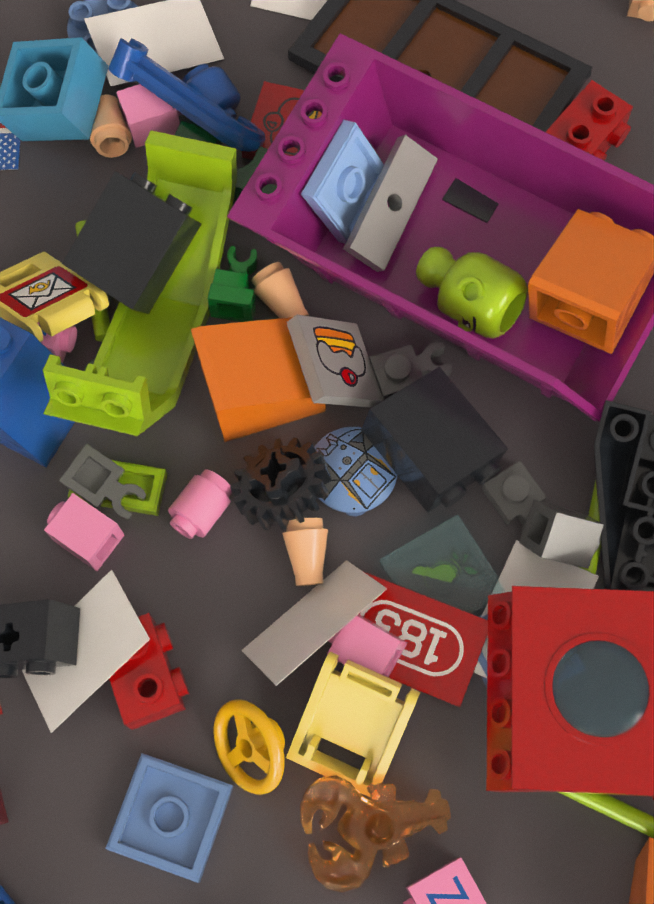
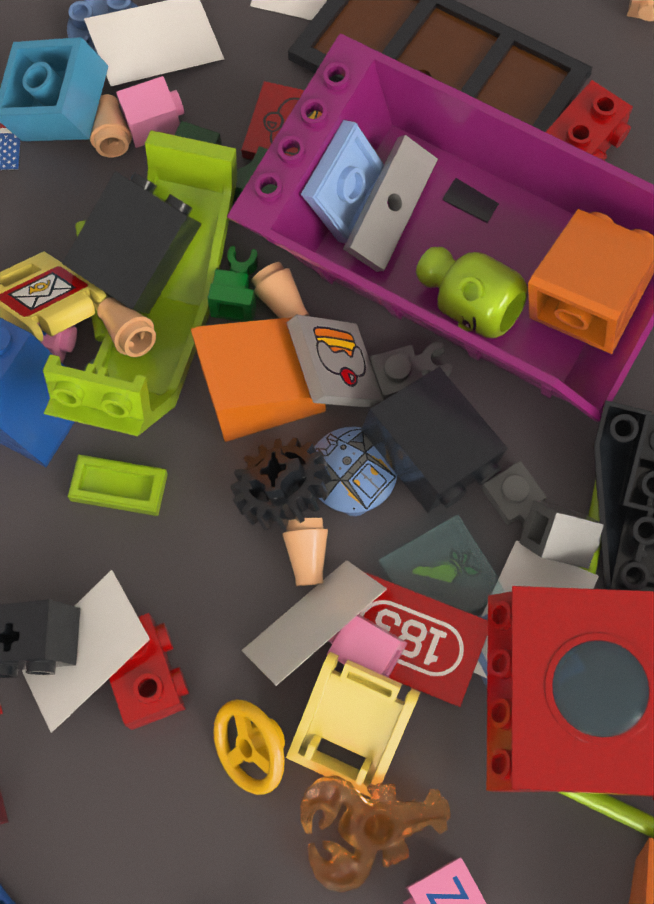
bright pink brick [44,493,124,571] -> none
dark grey plate [59,443,146,520] -> none
medium blue tile [105,753,234,883] -> none
blue piece [108,38,265,152] -> none
bright pink brick [168,469,233,539] -> none
blue head [182,64,241,127] -> none
none -> light nougat cone [97,297,156,357]

